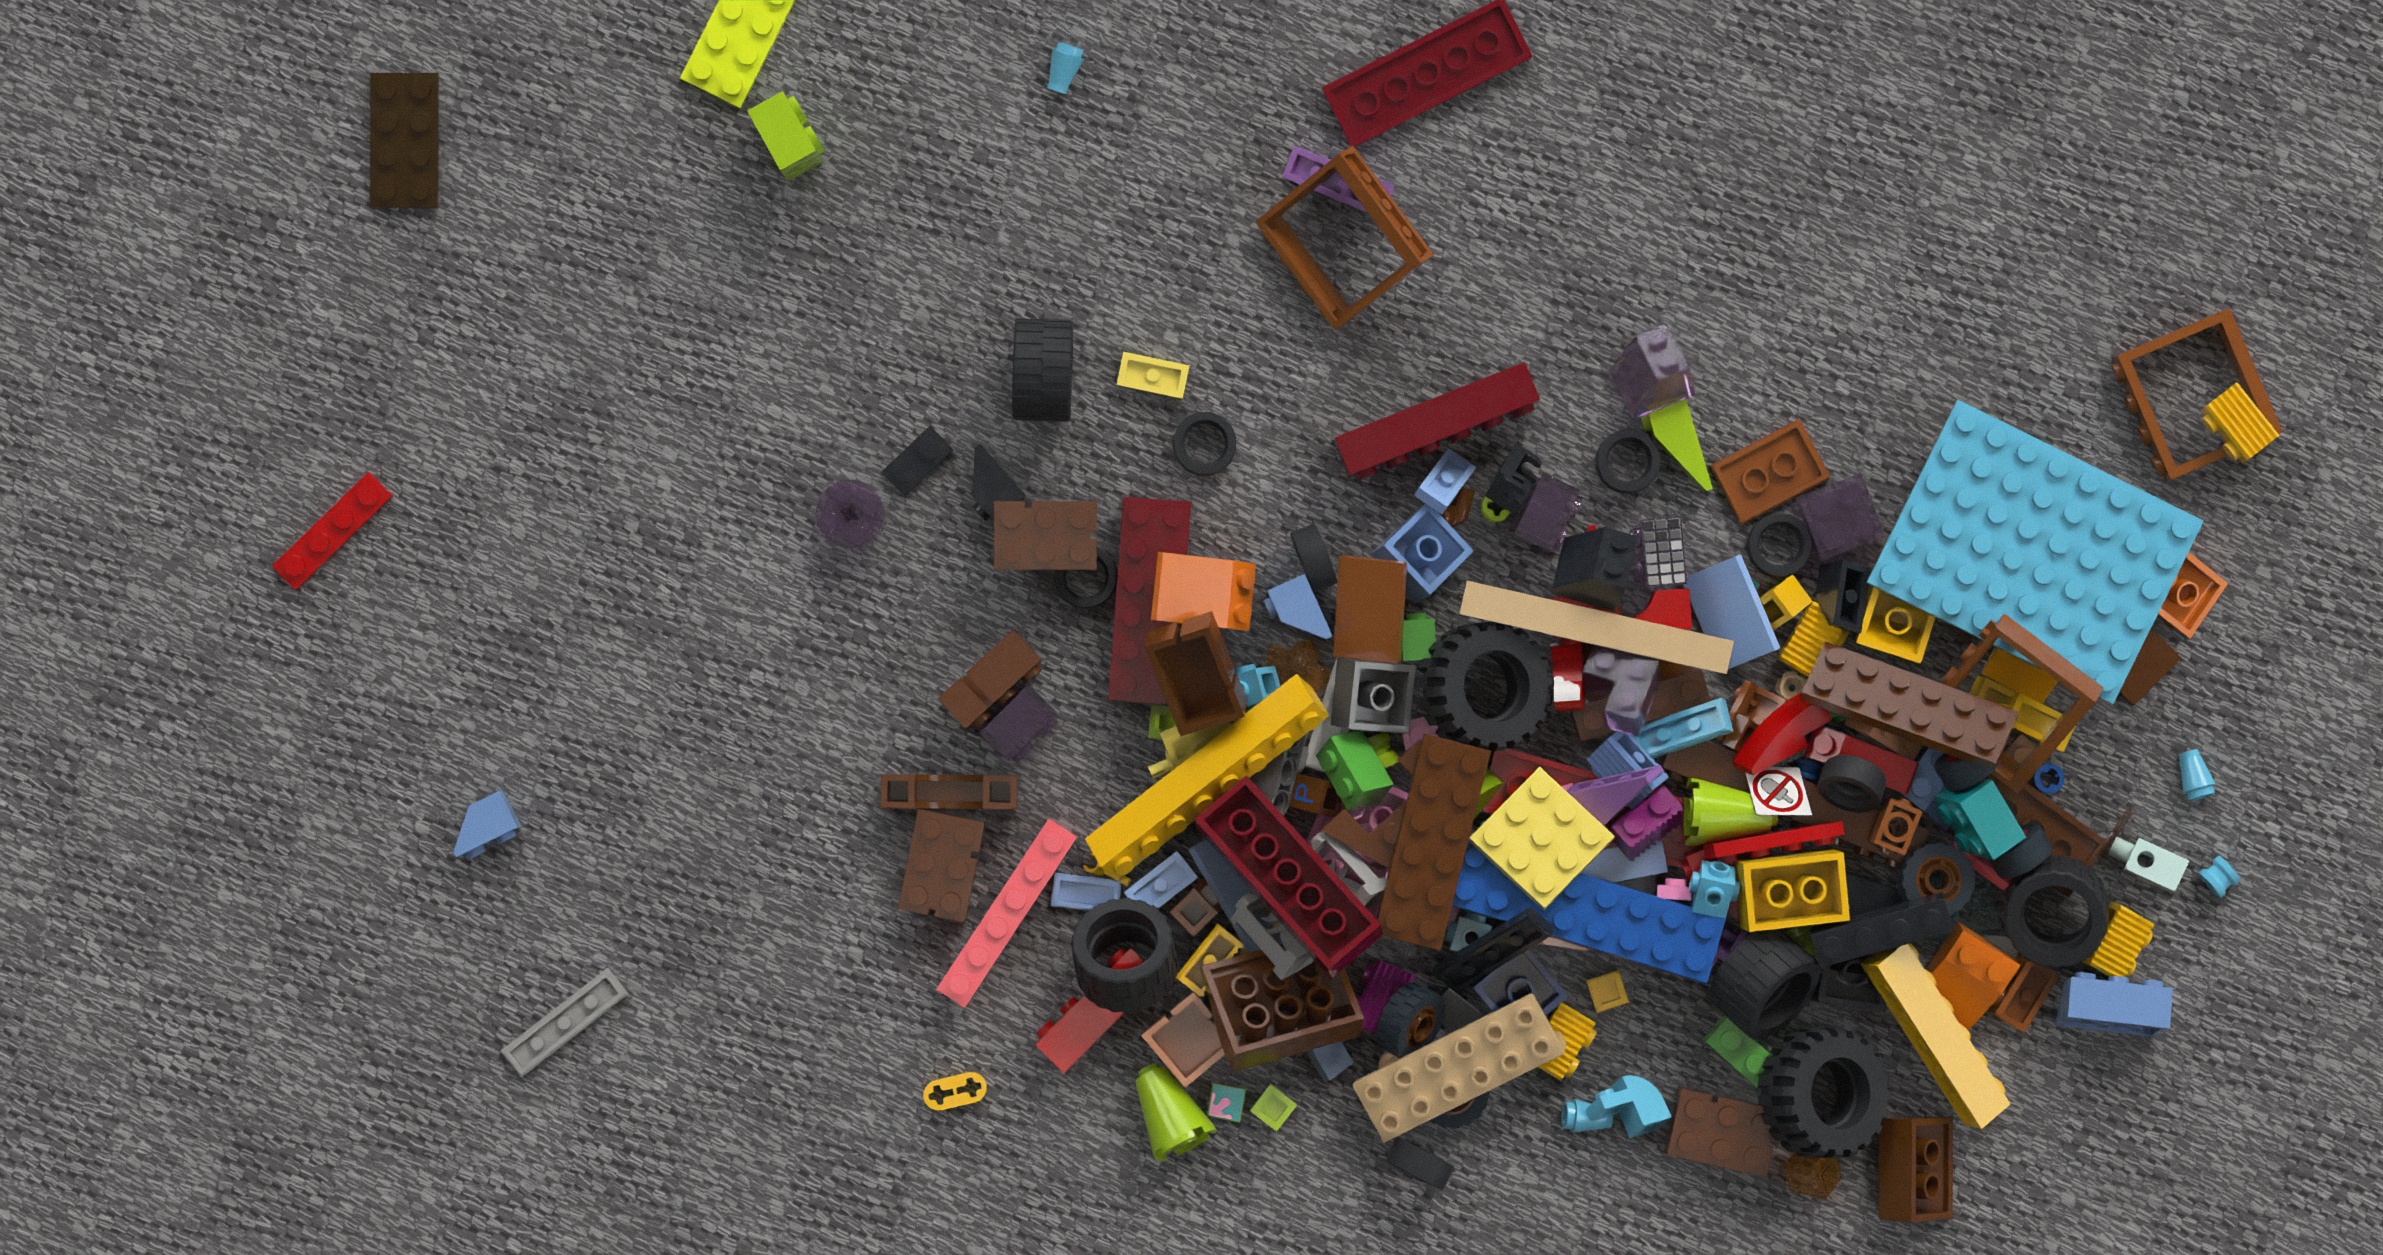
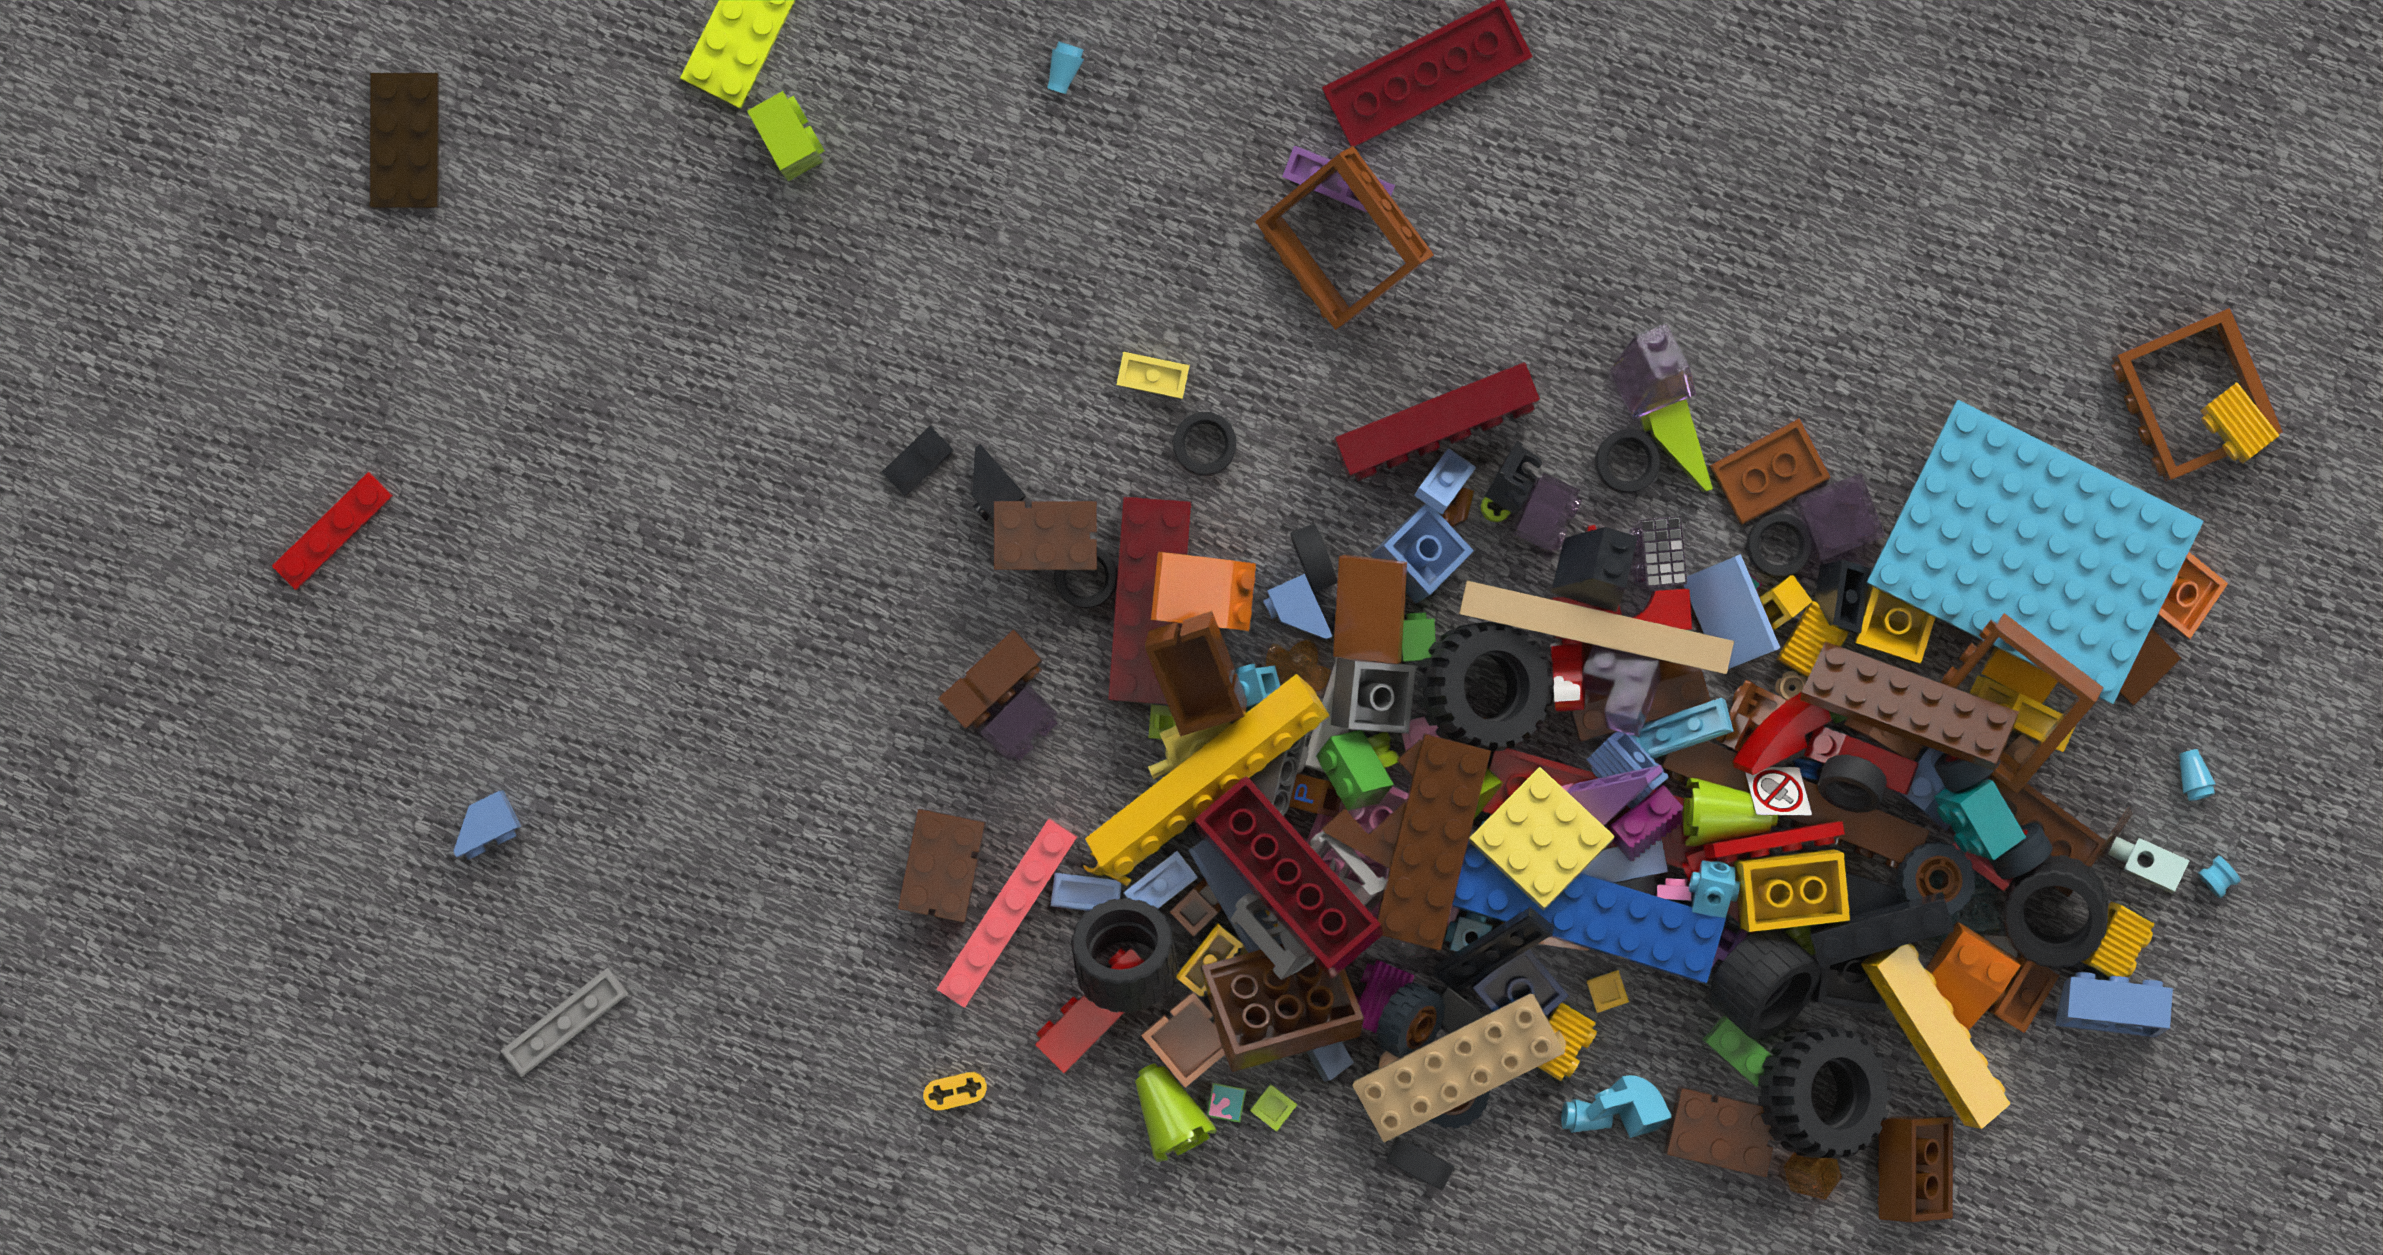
clear purple brick [816,480,886,549] -> none
reddish brown arch [880,774,1018,809] -> none
black tyre [1012,318,1073,422] -> none
dark orange head [1868,798,1923,856] -> none
blue bush [2032,763,2065,794] -> none

